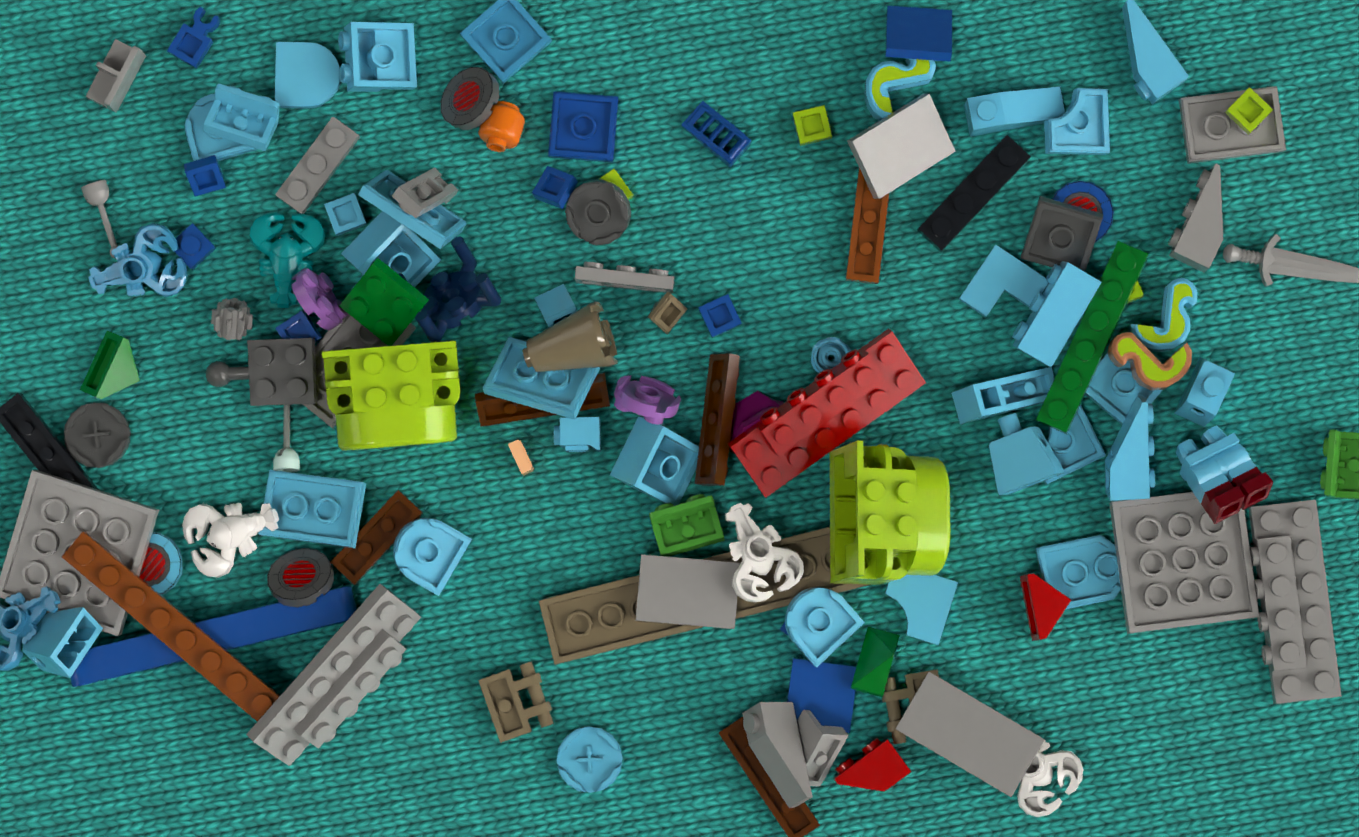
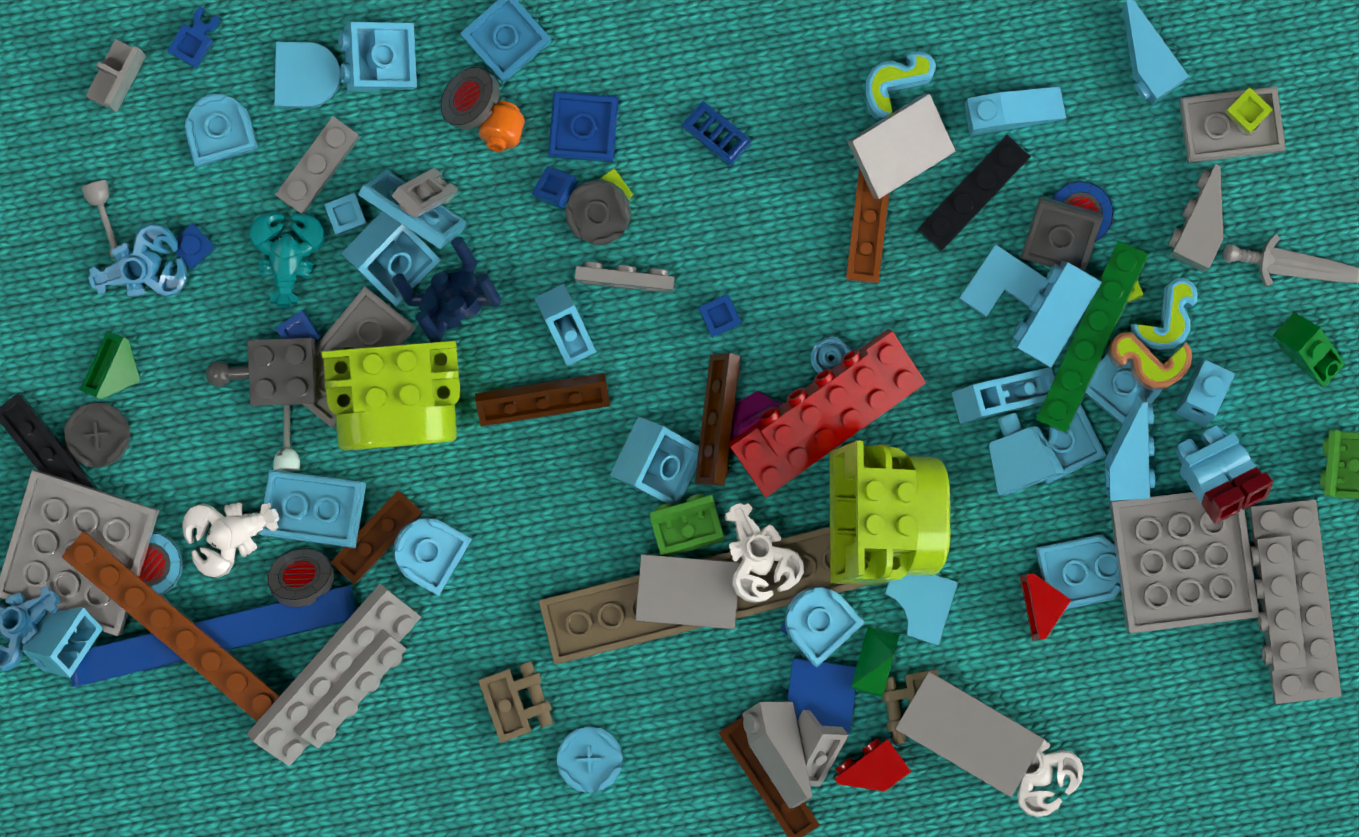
blue plate [184,155,226,197] -> none
medium azure bracket [203,84,280,151] -> none
light grey gear [211,298,253,340] -> none
medium lavender plate [292,268,349,330] -> none
green plate [339,258,429,346] -> none
medium azure tile [483,337,600,420] -> none
light nougat tile [508,440,534,476] -> none
dark tan cone [522,302,618,372] -> none
medium azure window [554,417,601,452] -> none
medium lavender plate [614,375,681,425] -> none
dark tan slope [648,292,687,334] -> none
lime plate [792,105,832,146] -> none
blue tile [885,5,952,62] -> none
medium azure tile [1044,88,1110,155] -> none
none -> green slope [1272,312,1345,388]

